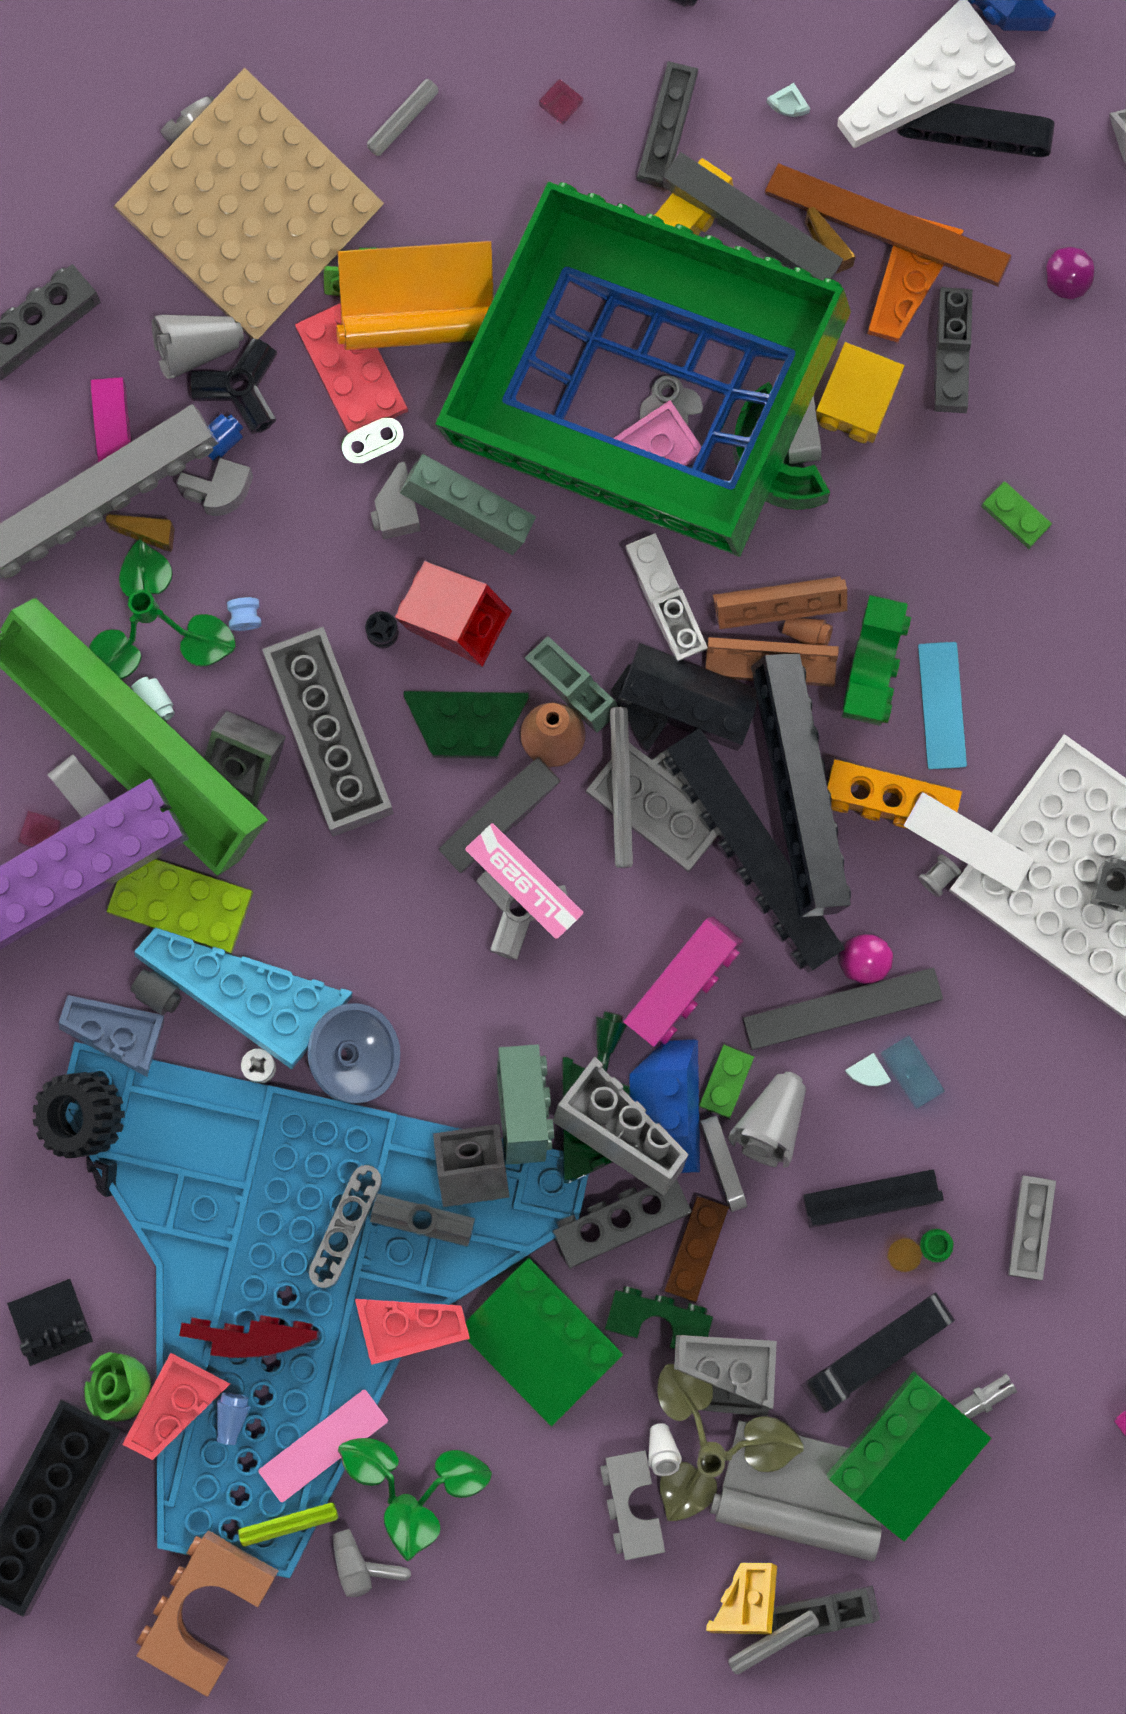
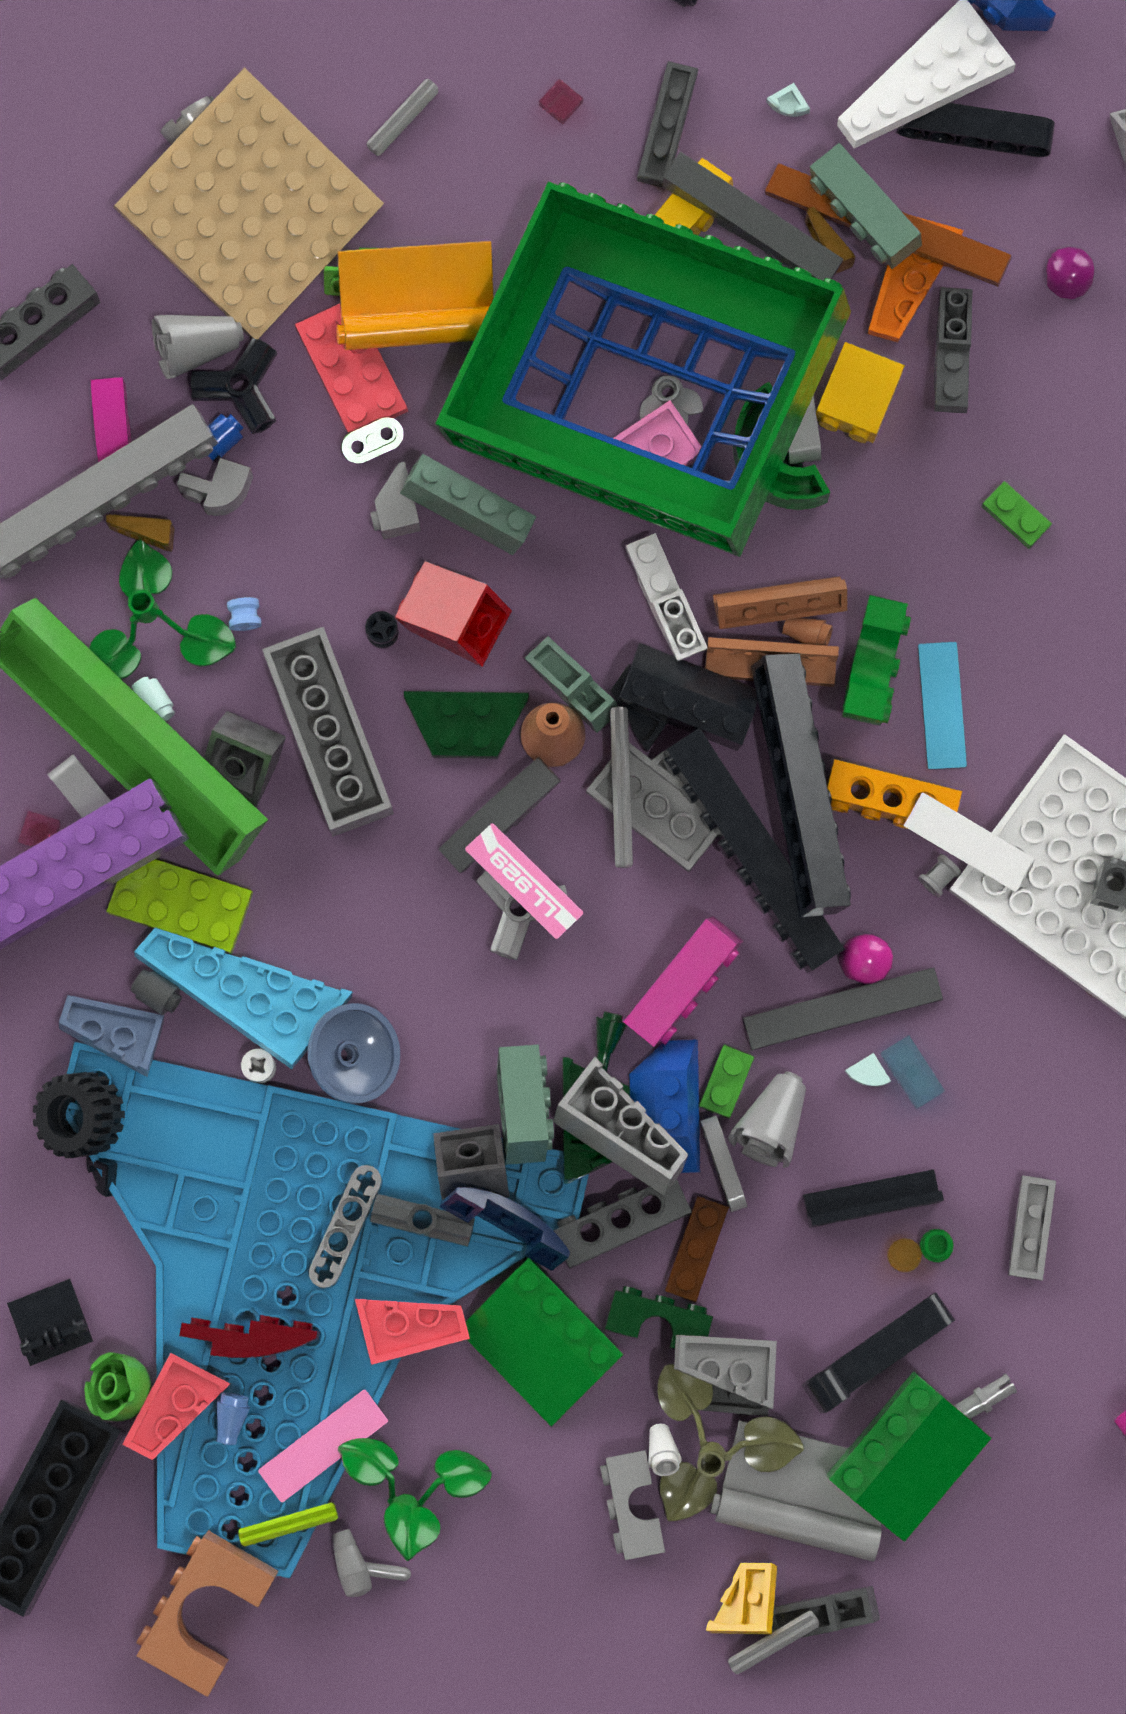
none -> dark blue slope [439,1187,570,1271]
none -> sand green brick [809,143,922,269]

